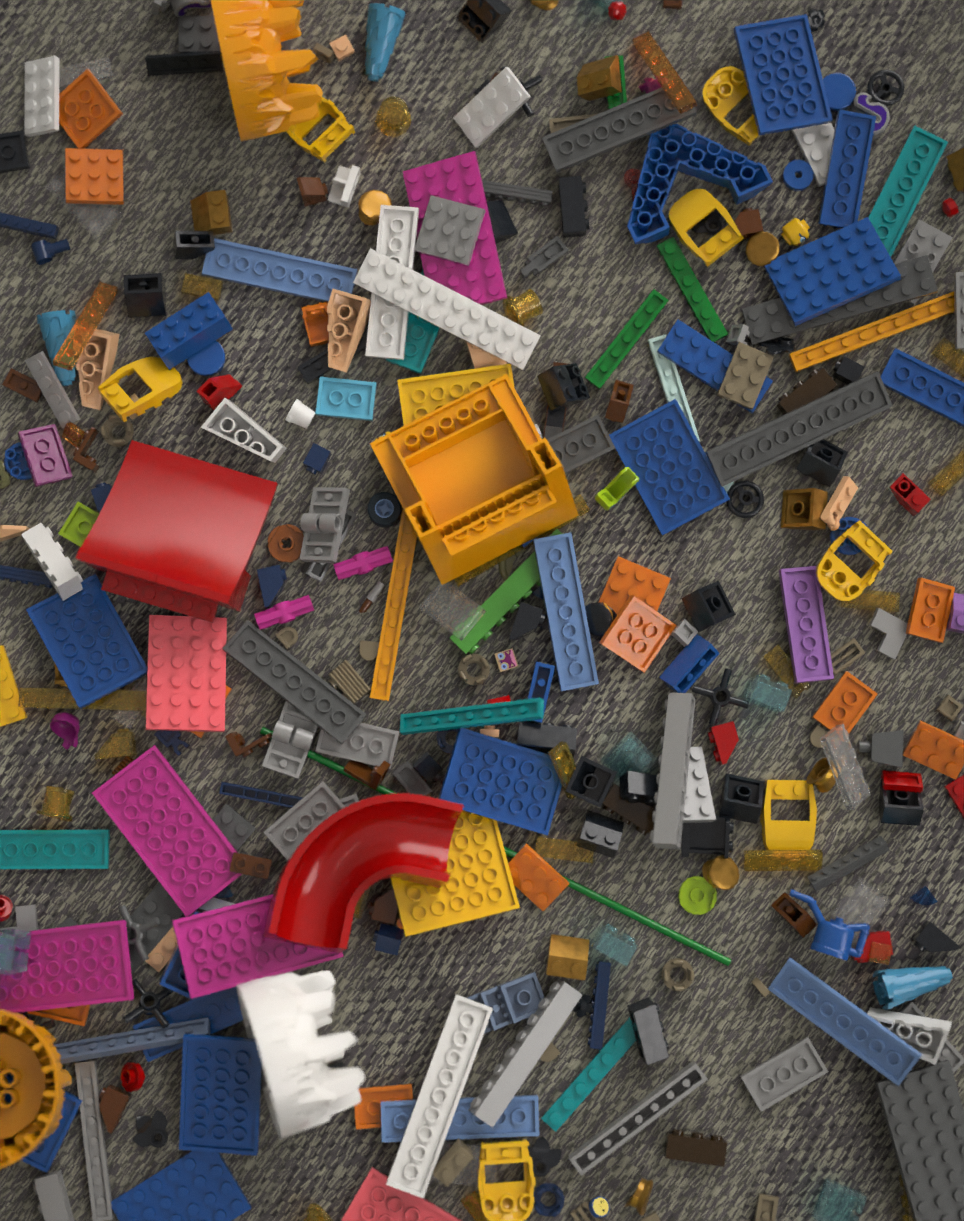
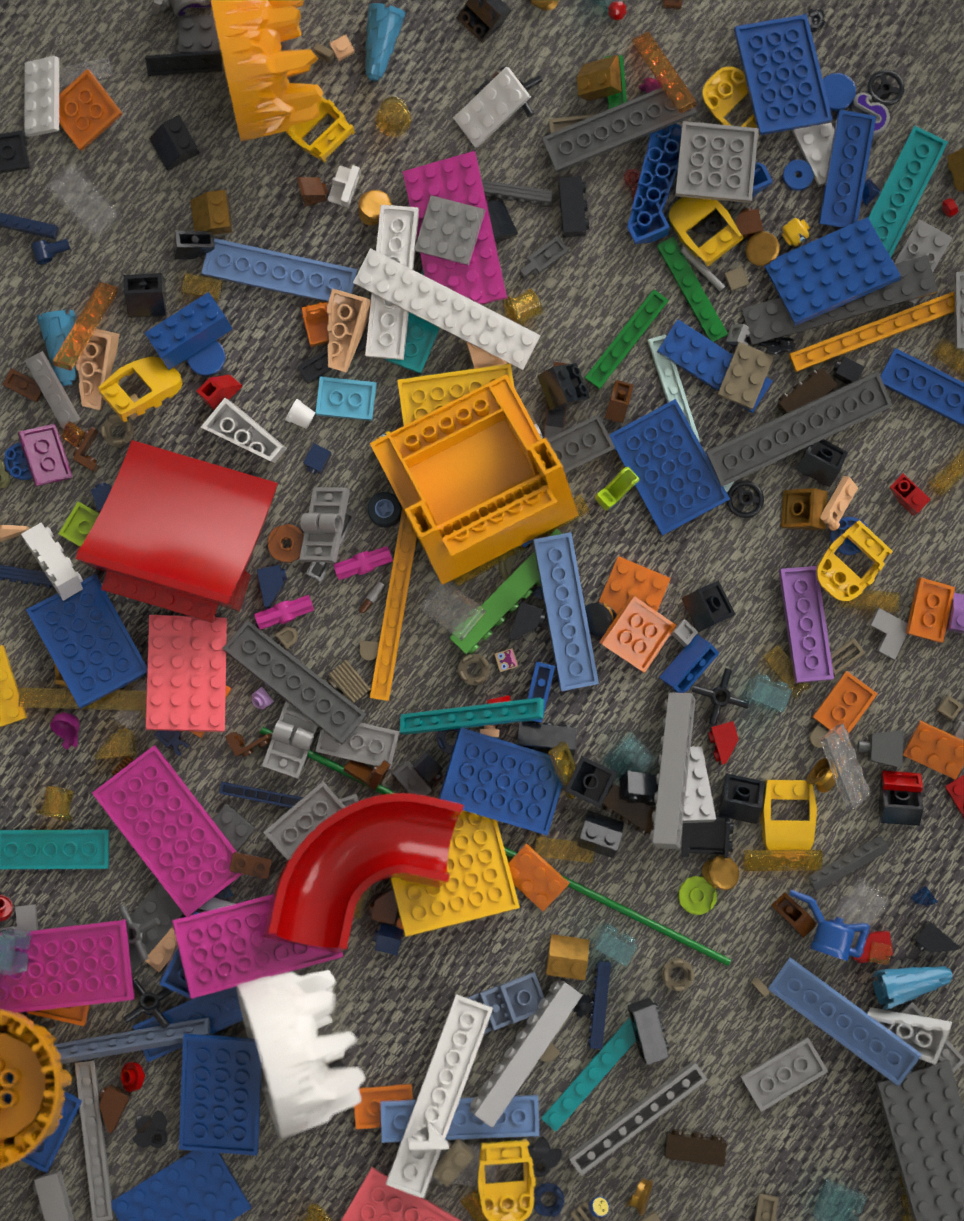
orange plate [65,148,124,205] -> none
none -> black slope [149,115,200,171]
none -> lavender plate [252,687,274,709]
none -> white slope [408,1122,449,1150]
none -> light grey plate [675,121,759,203]
none -> light grey bar [680,246,725,291]
none -> dark tan tile [724,267,749,292]
none -> clear blue tile [862,178,881,205]

